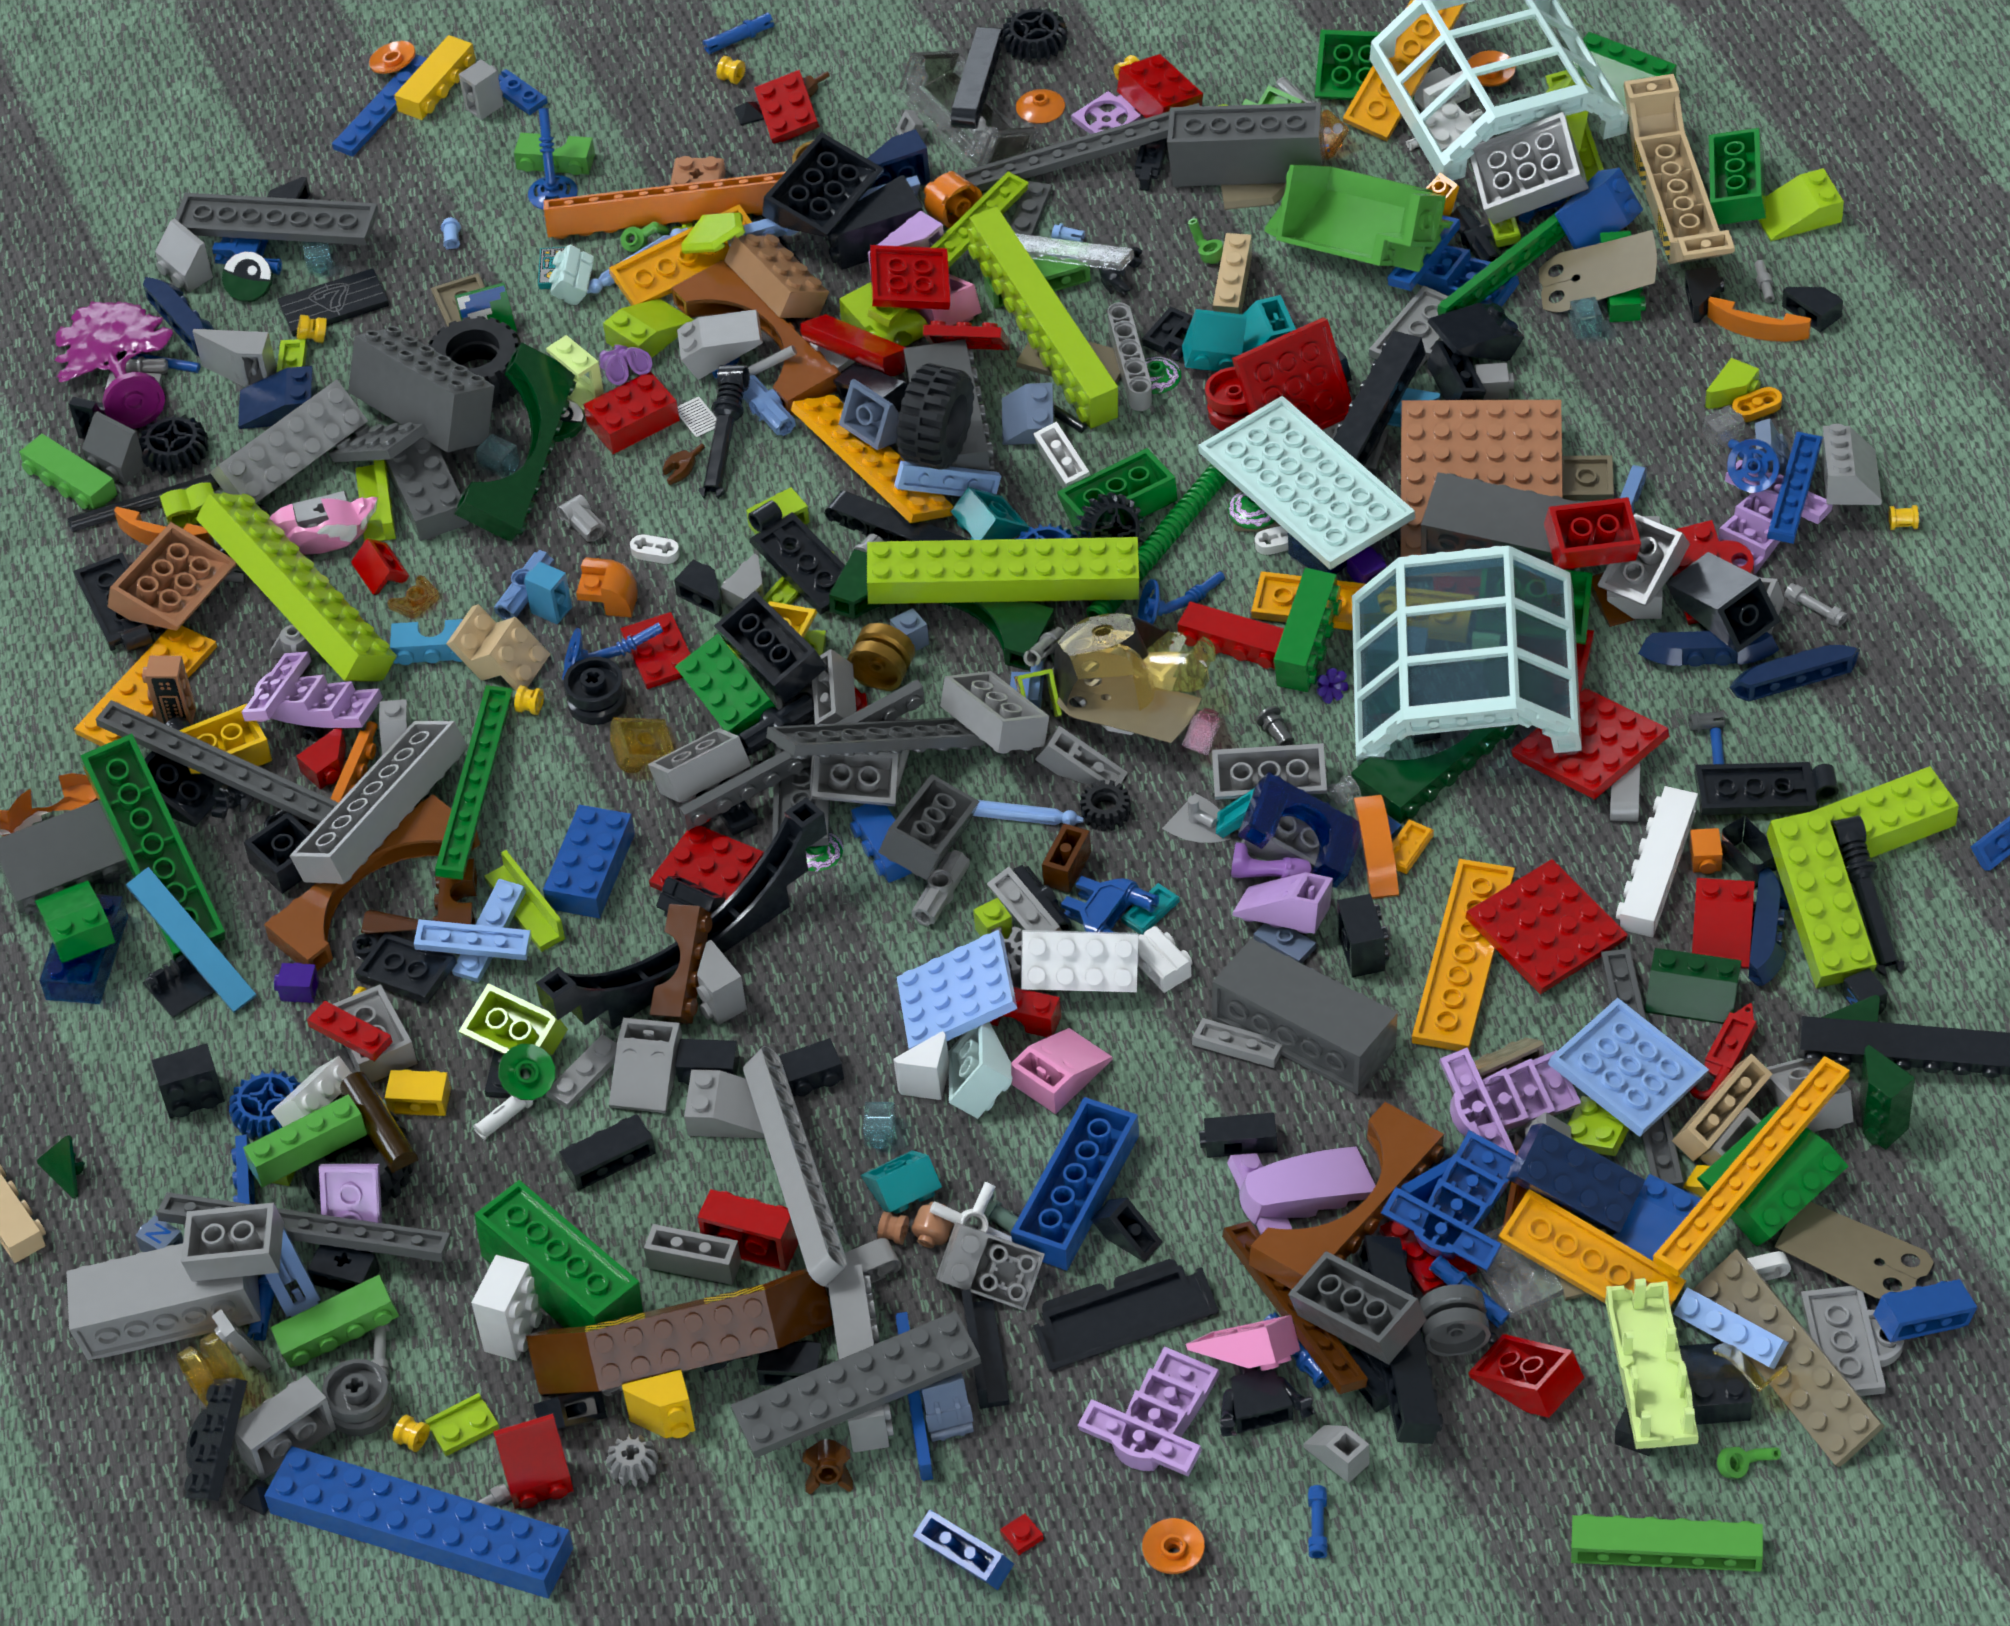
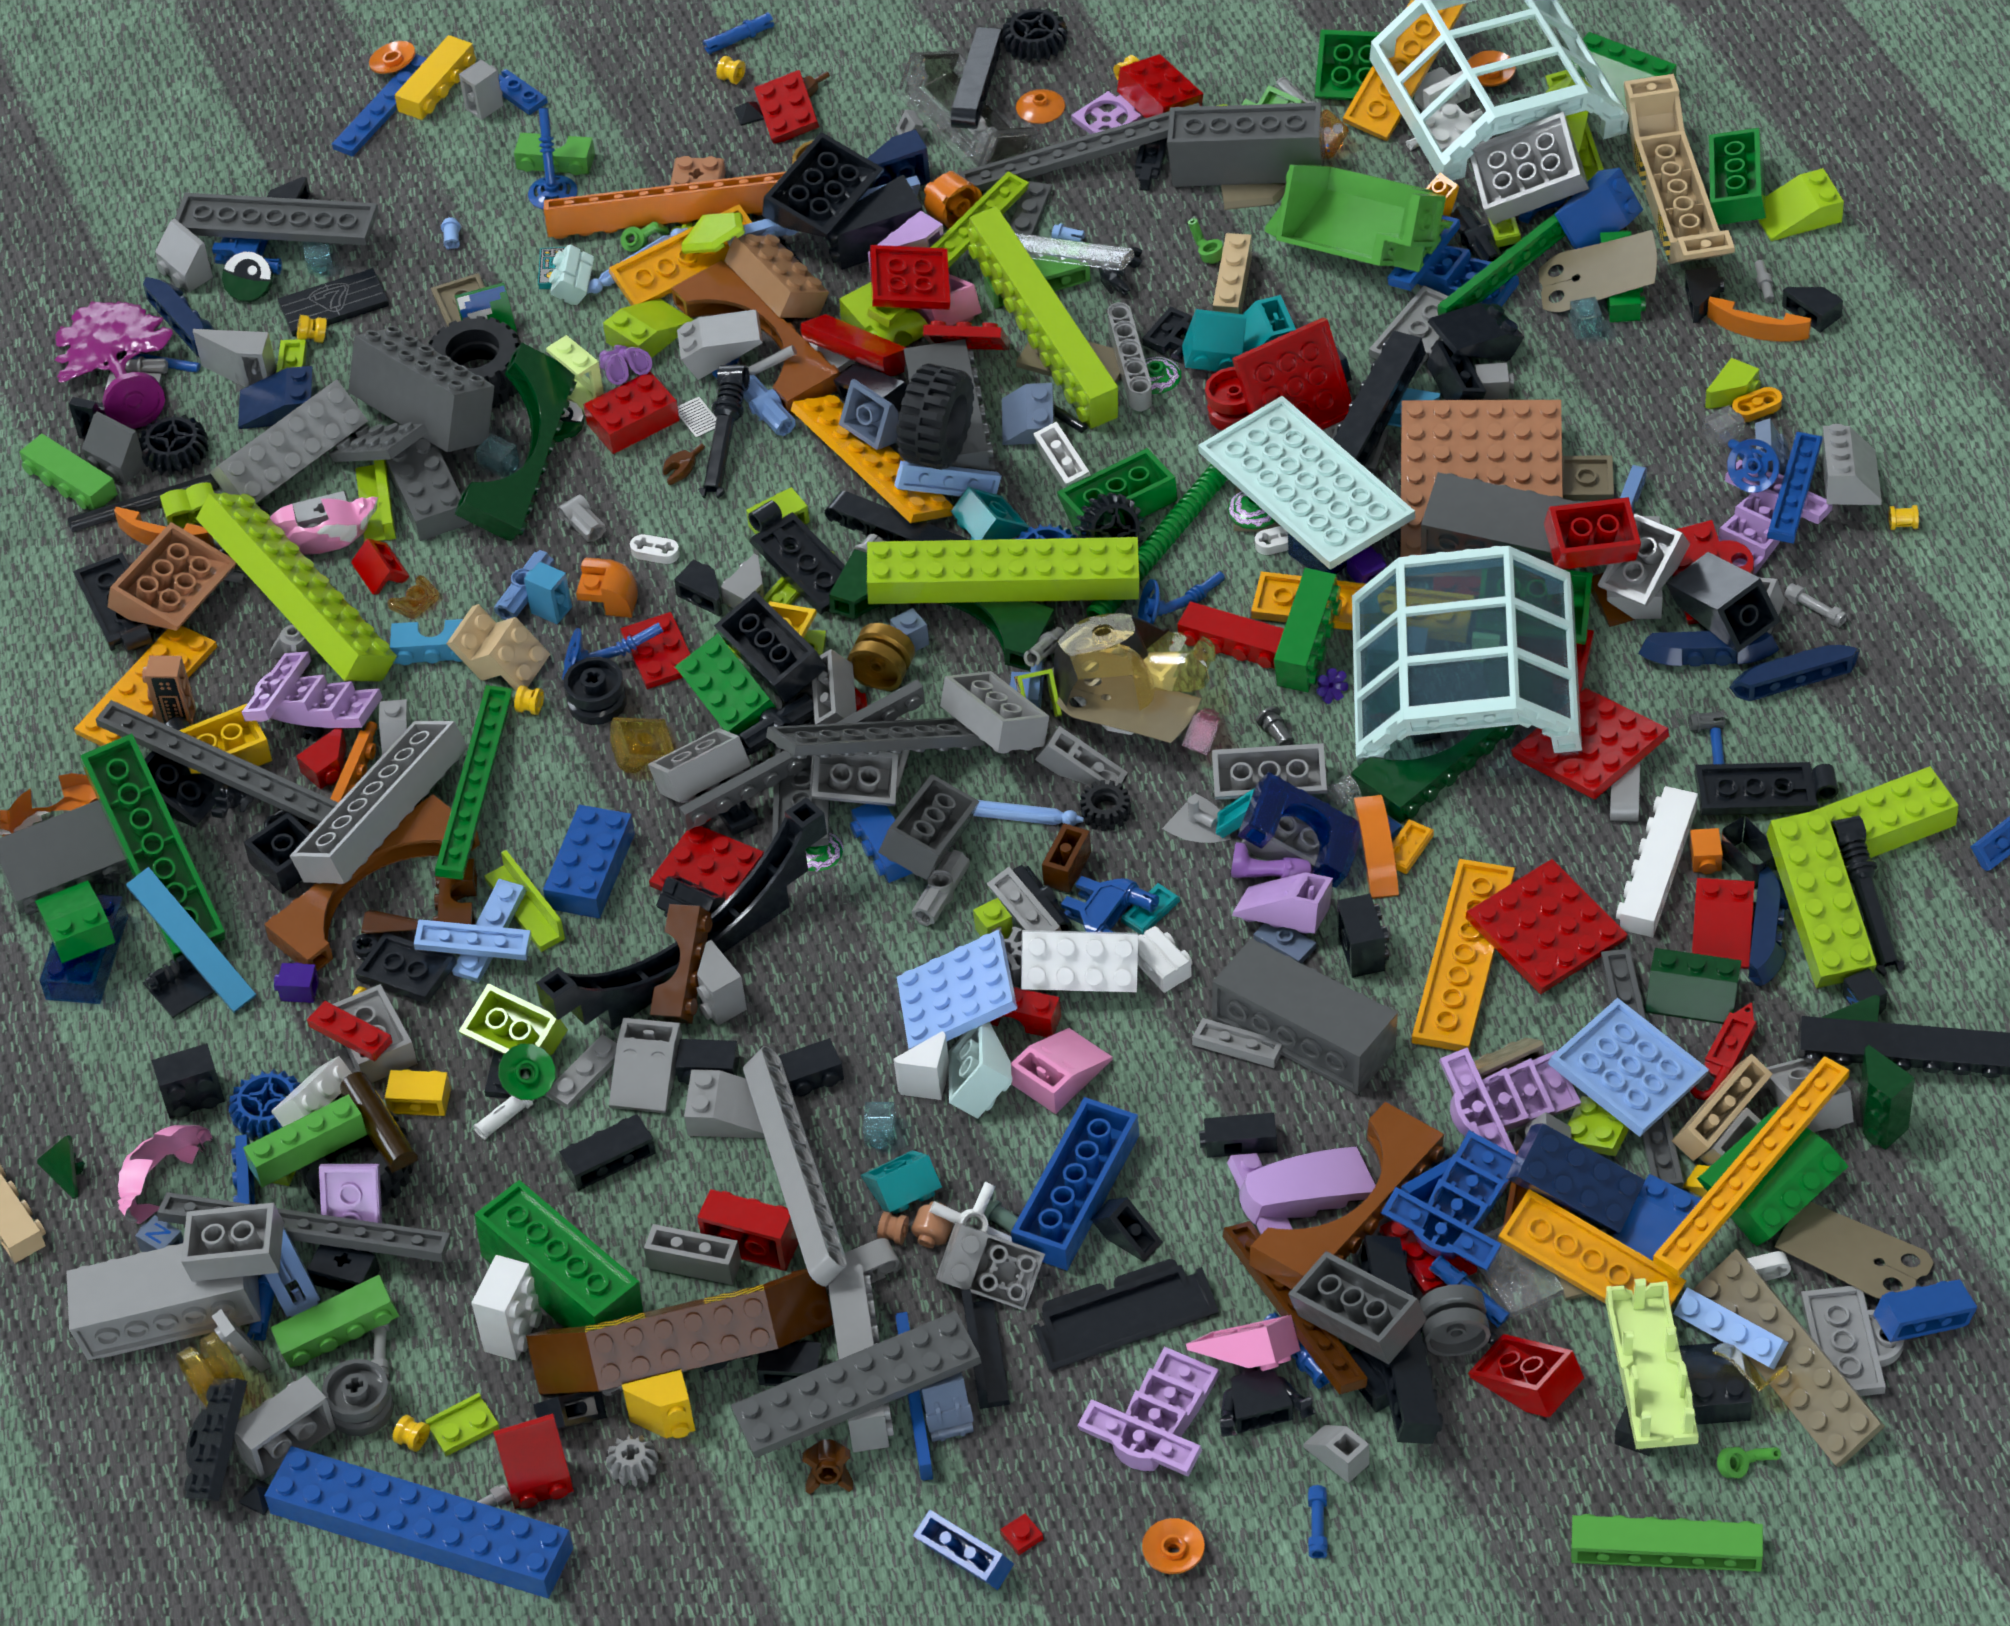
none -> bright pink animal [118,1125,213,1224]

